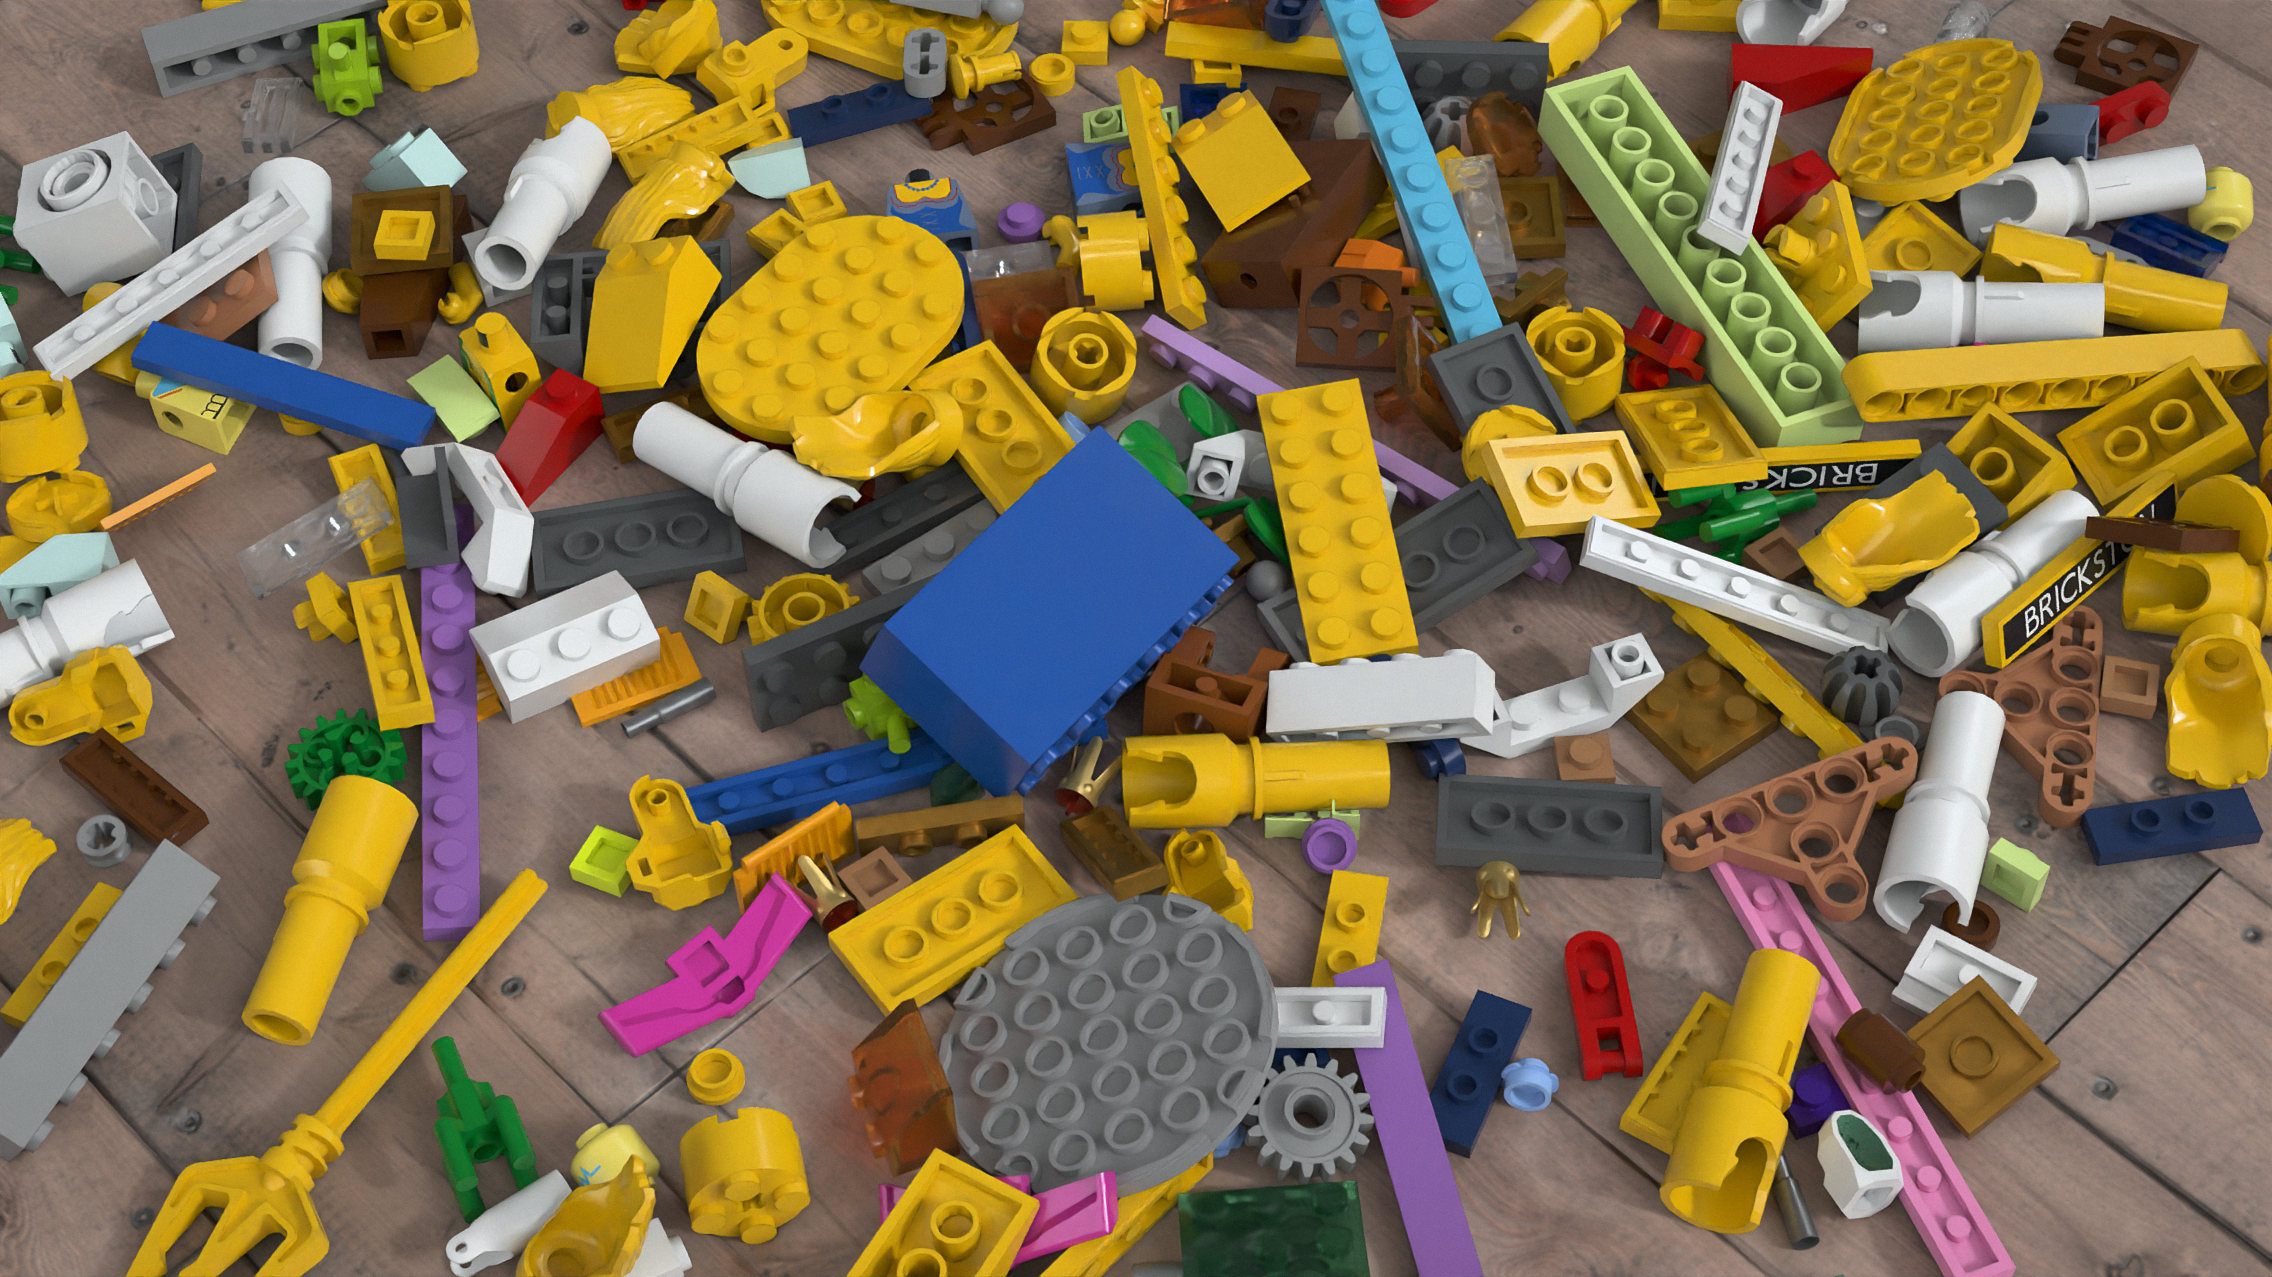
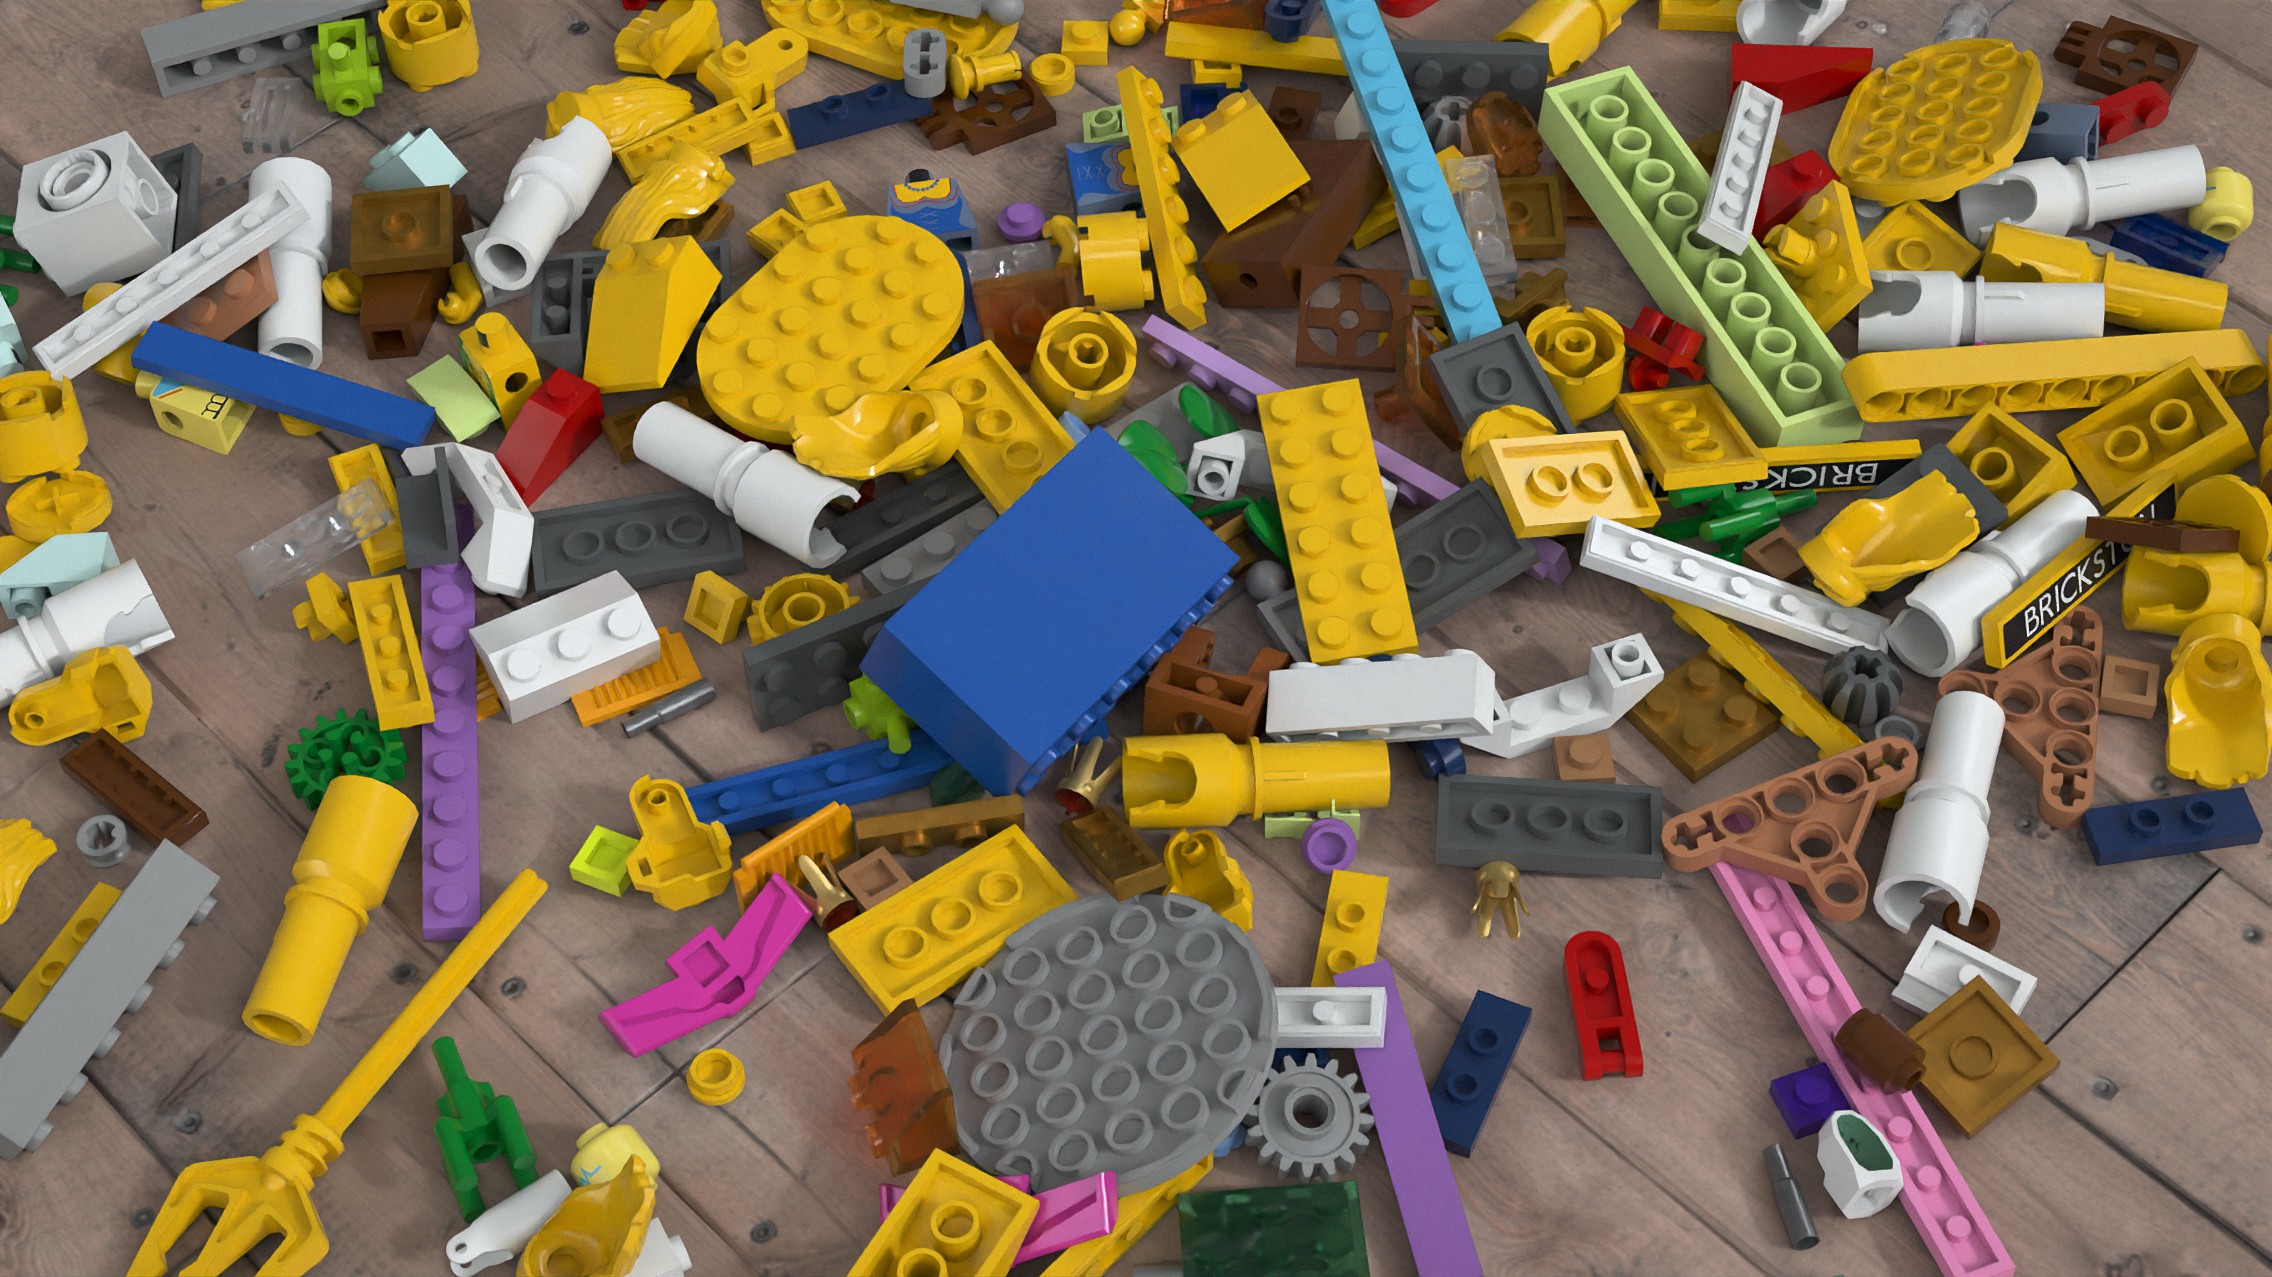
light orange window [94,462,216,534] -> none
yellow plate [373,210,435,261] -> none
yellow brick [679,1107,810,1245] -> none
light aqua brick [728,137,811,199] -> none
orange piece [1334,238,1422,311] -> none
light blue plate [1501,1058,1559,1111] -> none
yellow plate [1619,991,1733,1156] -> none
yellow piece [1660,948,1821,1235] -> none
yellowish green plate [1980,837,2050,913] -> none

